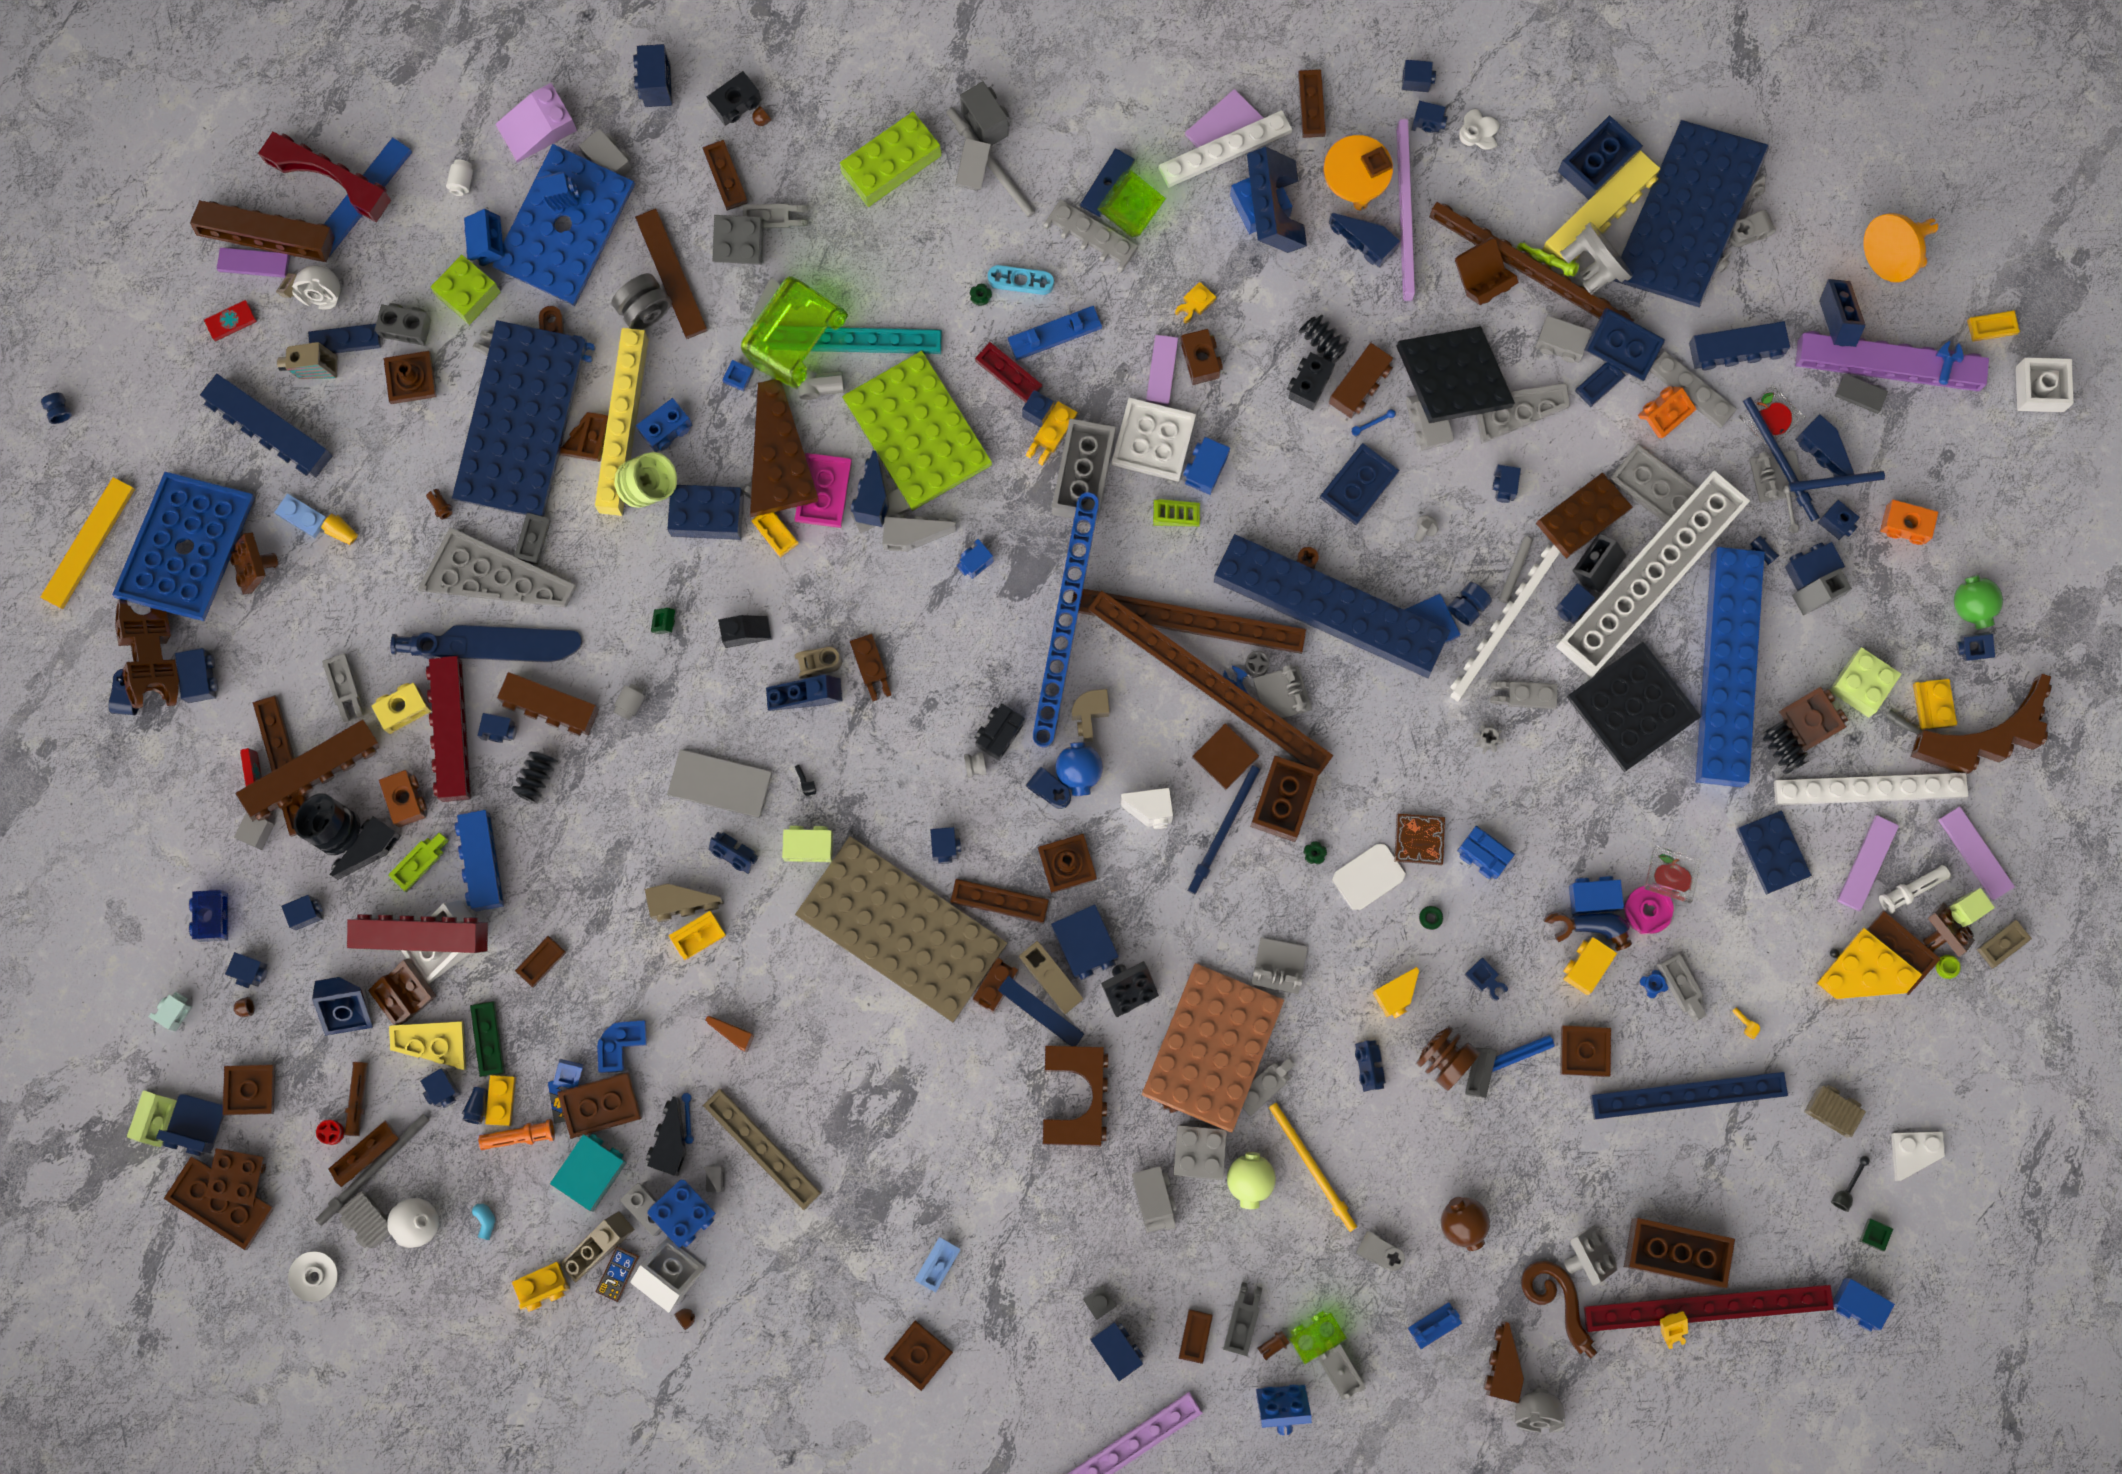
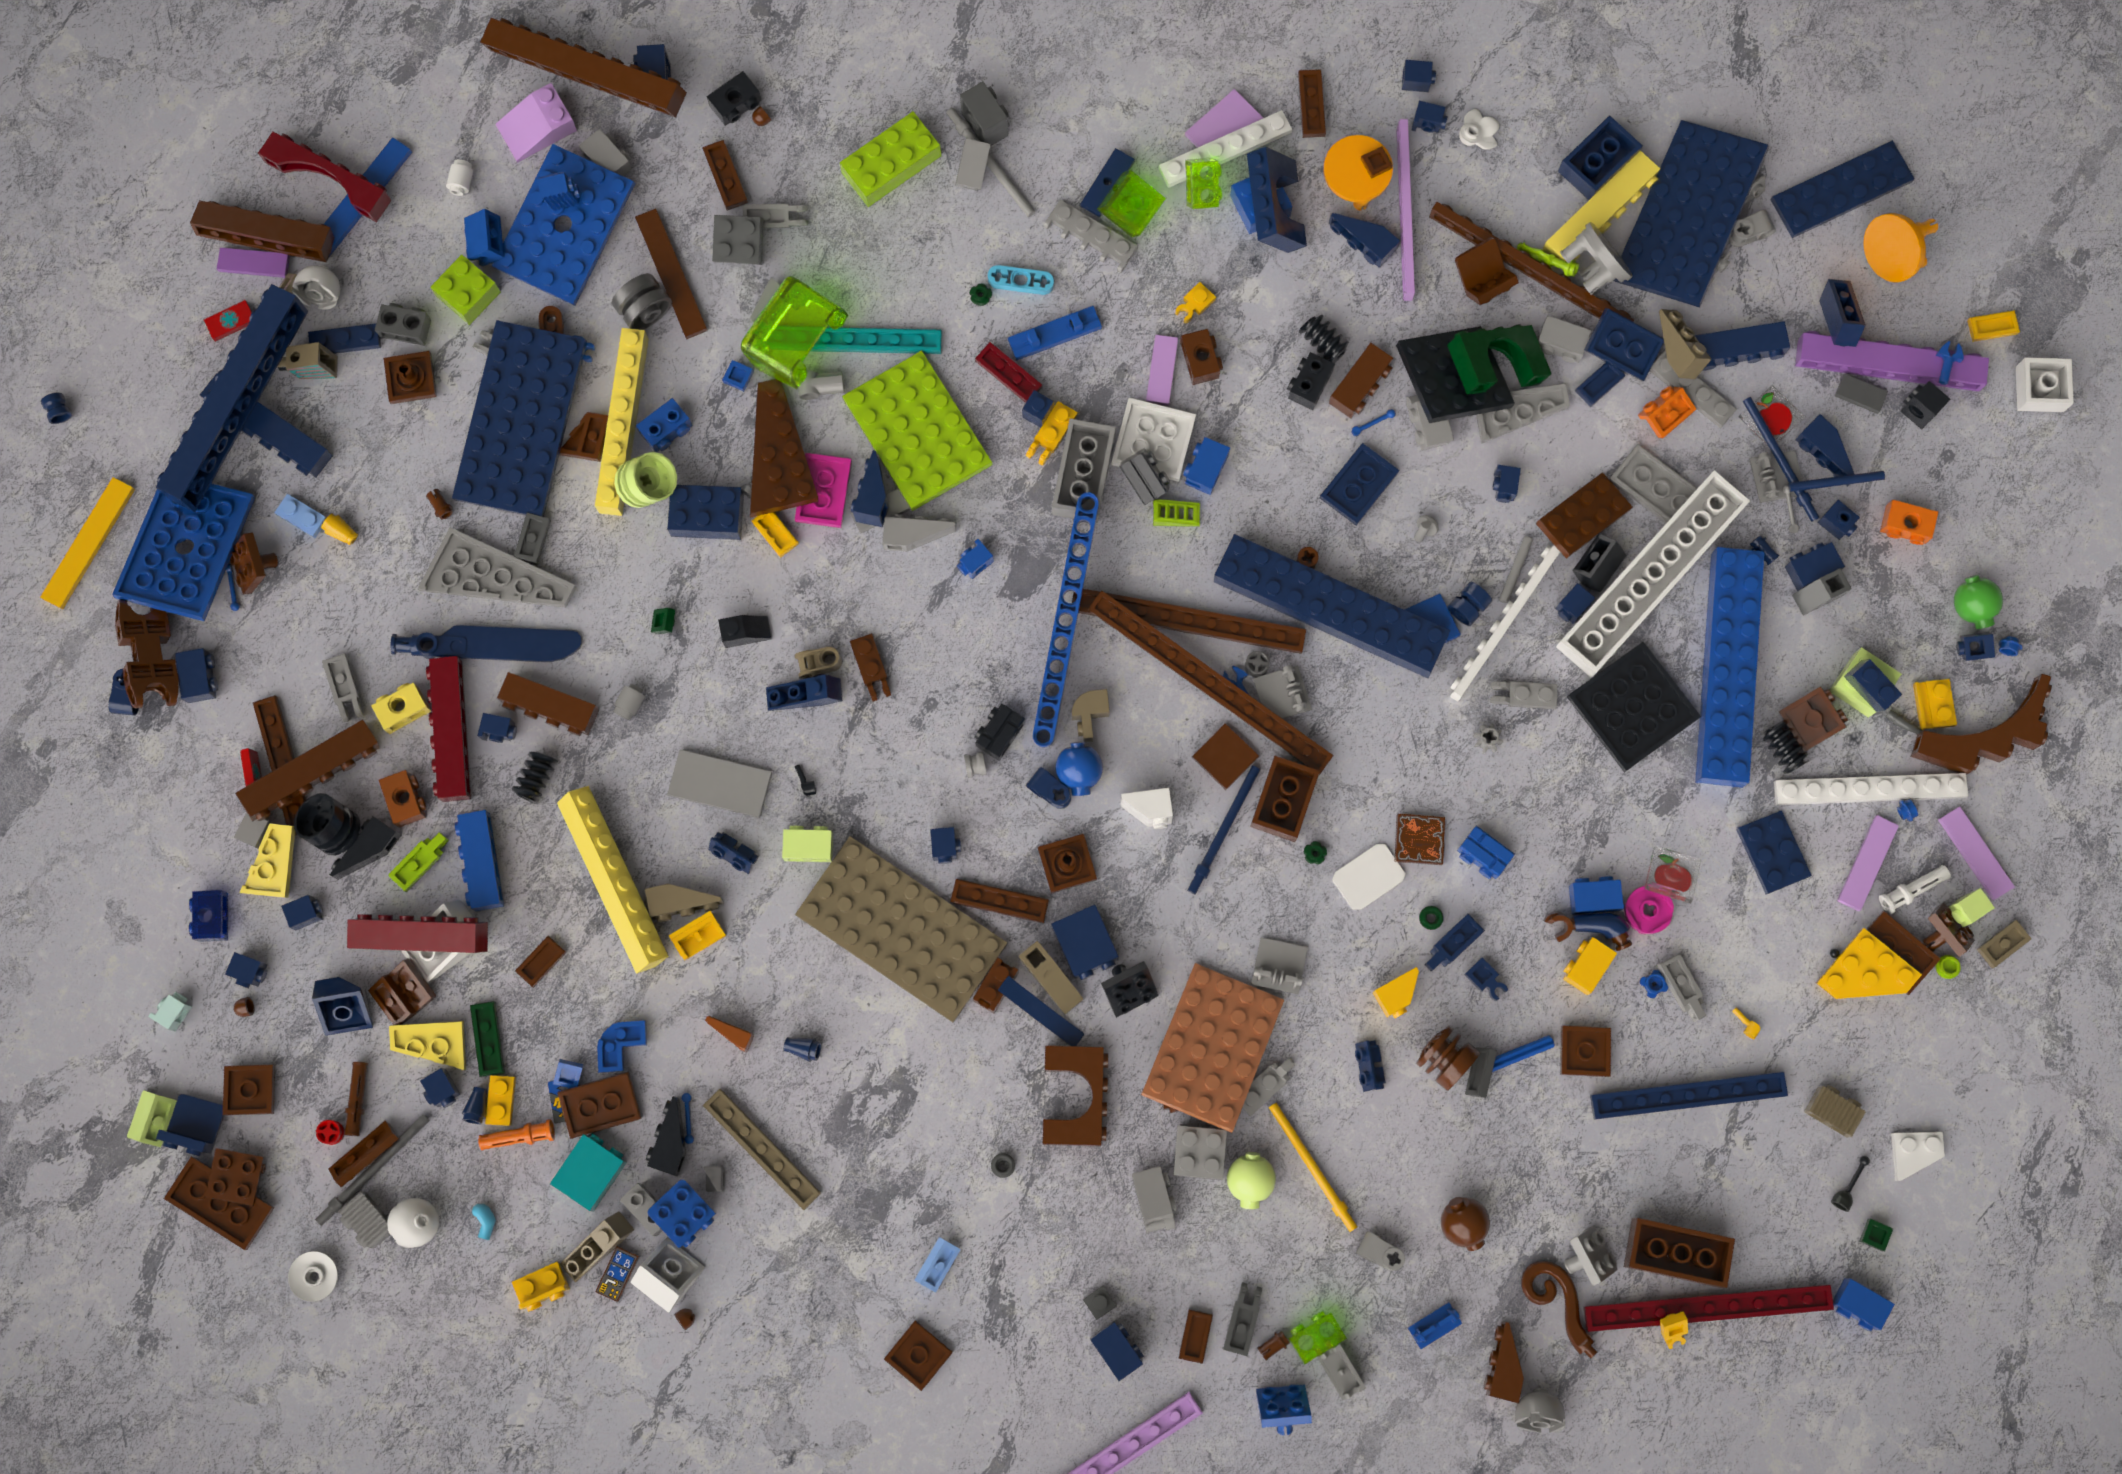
none -> dark blue brick [156,284,309,512]
none -> blue hinge [226,563,240,611]
none -> light yellow wing [239,824,295,898]
none -> reddish brown brick [480,18,687,118]
none -> light yellow brick [557,786,669,974]
none -> dark blue cone [784,1037,821,1062]
none -> dark grey plate [991,1153,1015,1178]
none -> brick [1119,448,1170,505]
none -> clear neon green brick [1185,158,1222,209]
none -> dark blue hinge [1425,914,1485,971]
none -> dark green arch [1447,324,1552,395]
none -> dark tan slope [1659,309,1711,379]
none -> dark blue plate [1770,140,1915,238]
none -> dark blue brick [1844,659,1902,712]
none -> blue plate [1897,799,1918,822]
none -> black brick [1900,381,1951,430]
none -> blue plate [1999,636,2023,656]

